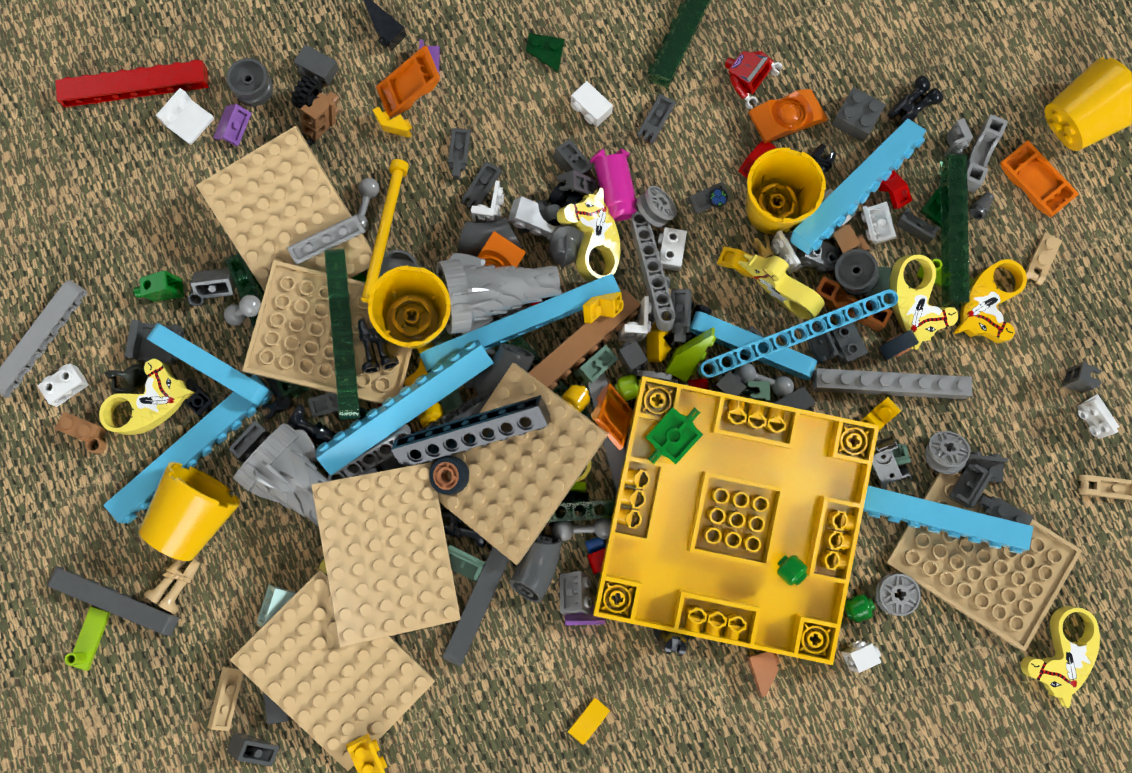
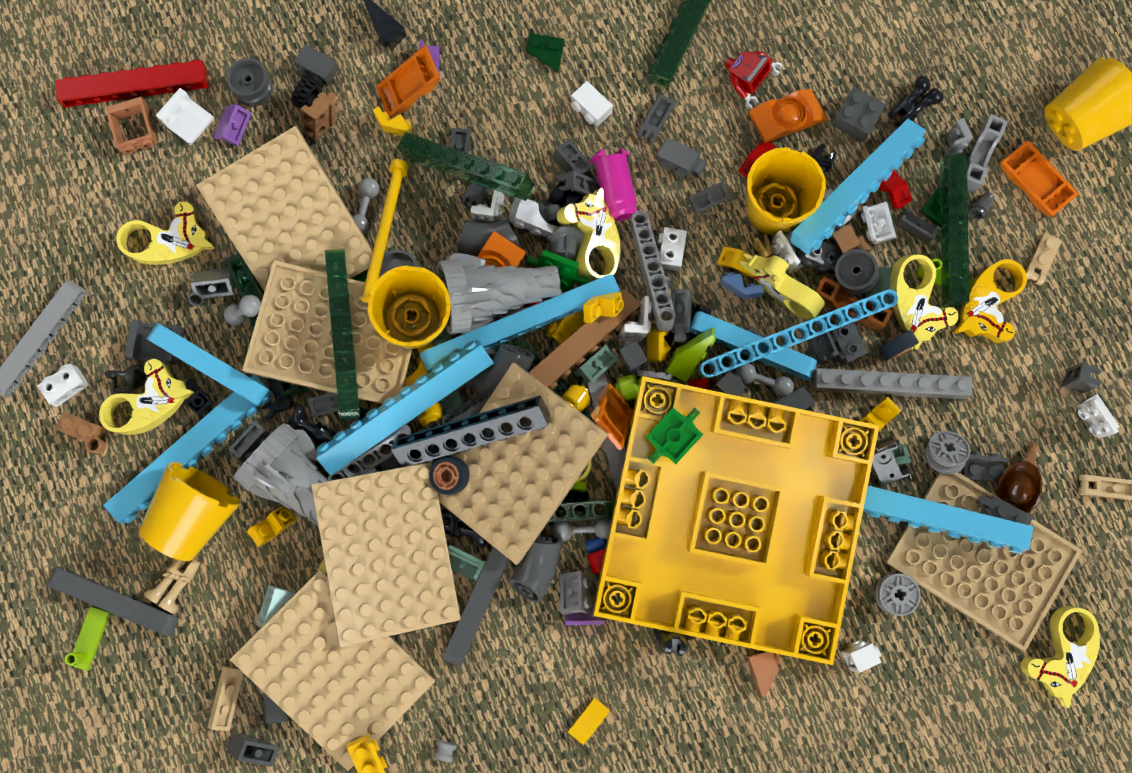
green torso [133,270,184,302] -> none
light grey tile [287,214,366,265] -> none
black piece [358,318,399,373] -> none
light grey wheel [637,186,677,228] -> none
tile [708,188,728,208] -> none
sand green hinge [742,381,770,402] -> none
green head [777,555,808,586] -> none
green head [844,594,875,623] -> none
dark grey hinge [948,464,993,508] -> none
none -> nougat window [105,97,158,154]
none -> light yellow animal [117,201,215,265]
none -> yellow slope [247,506,297,547]
none -> clear green brick [397,132,535,201]
none -> light grey wheel [433,740,457,762]
none -> green plate [526,250,589,292]
none -> yellow bracket [546,311,585,345]
none -> dark grey hinge [656,138,707,178]
none -> medium blue slope [720,272,764,299]
none -> reddish brown hat [996,442,1042,513]

